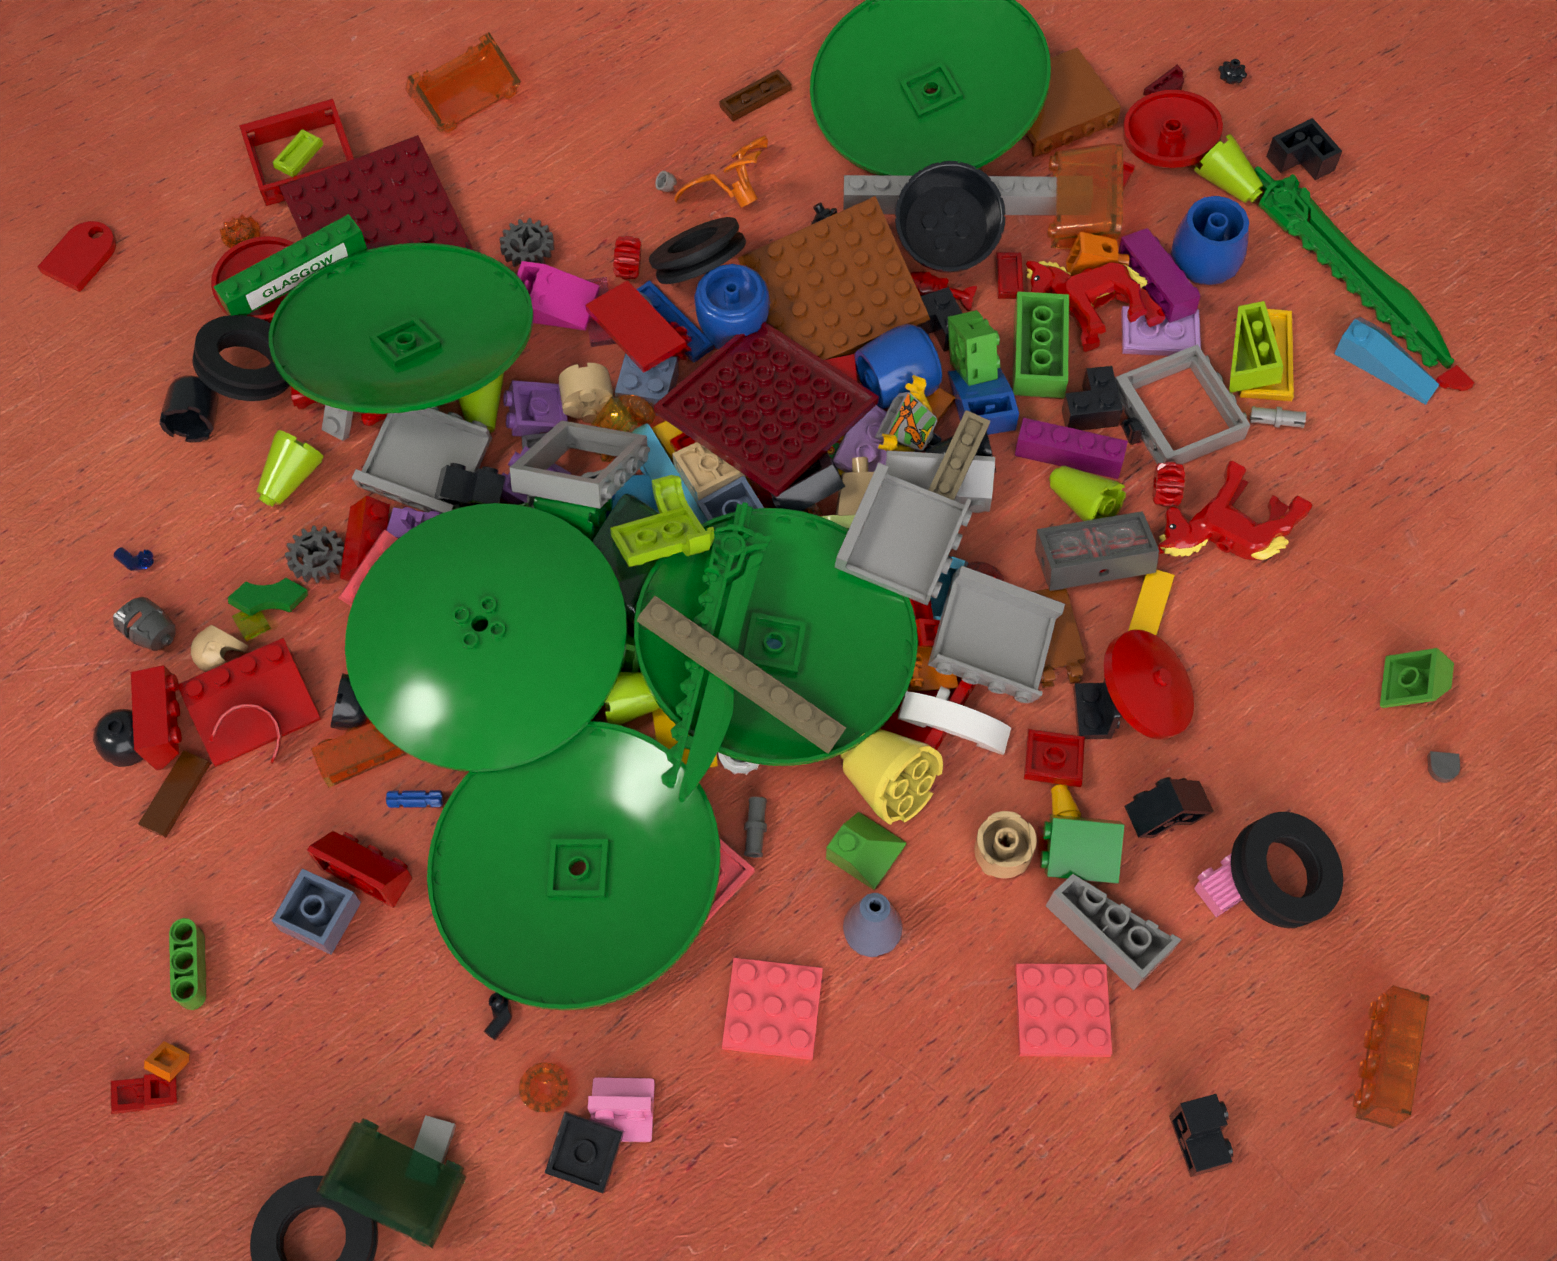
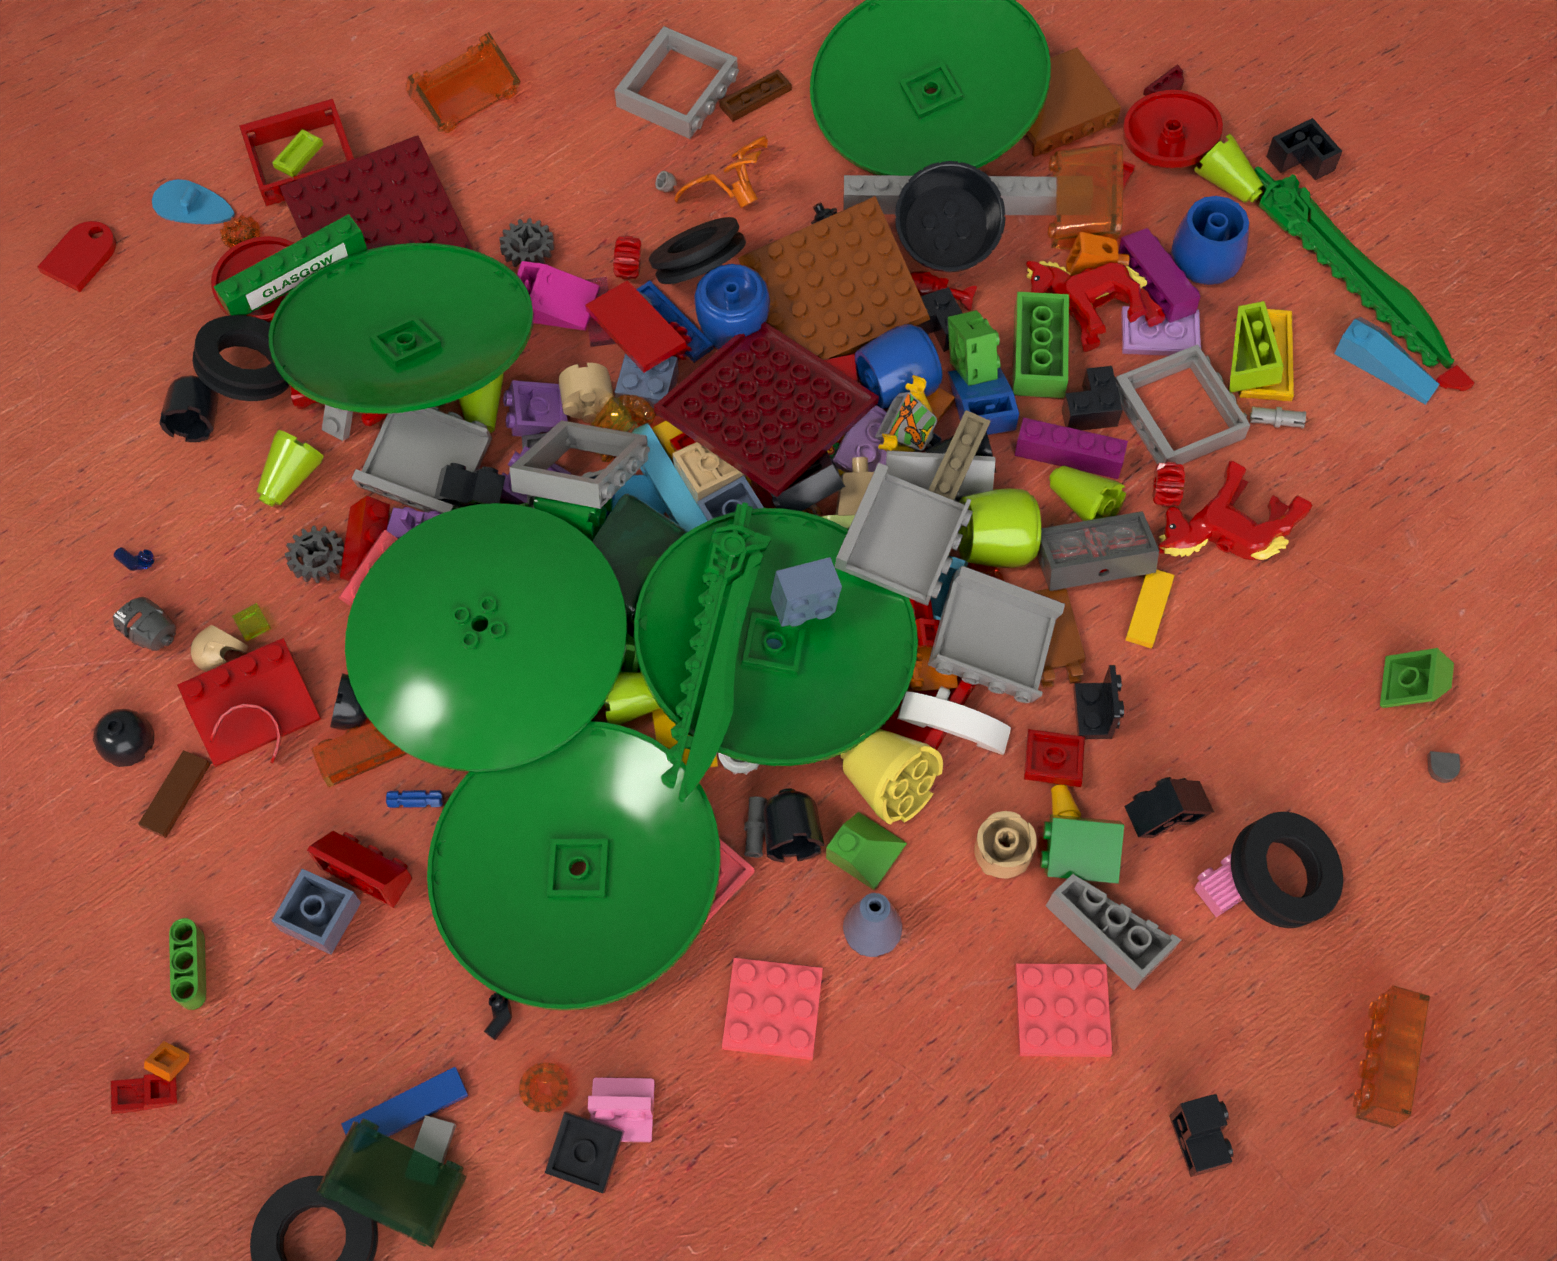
red slope [130,665,182,771] -> none
green tile [228,578,308,616] -> none
lime piece [610,475,714,567] -> none
dark tan plate [637,596,846,754] -> none
red tile [996,252,1024,299] -> none
red dish [1104,629,1194,740] -> none
black tile [1121,417,1143,445] -> none
black plant [1218,59,1247,84] -> none
none -> dark azure shield [152,179,235,225]
none -> blue tile [341,1067,469,1154]
none -> light grey window [614,26,739,139]
none -> black cylinder [763,788,824,862]
none -> sand blue brick [771,557,842,627]
none -> lime piece [958,488,1041,568]

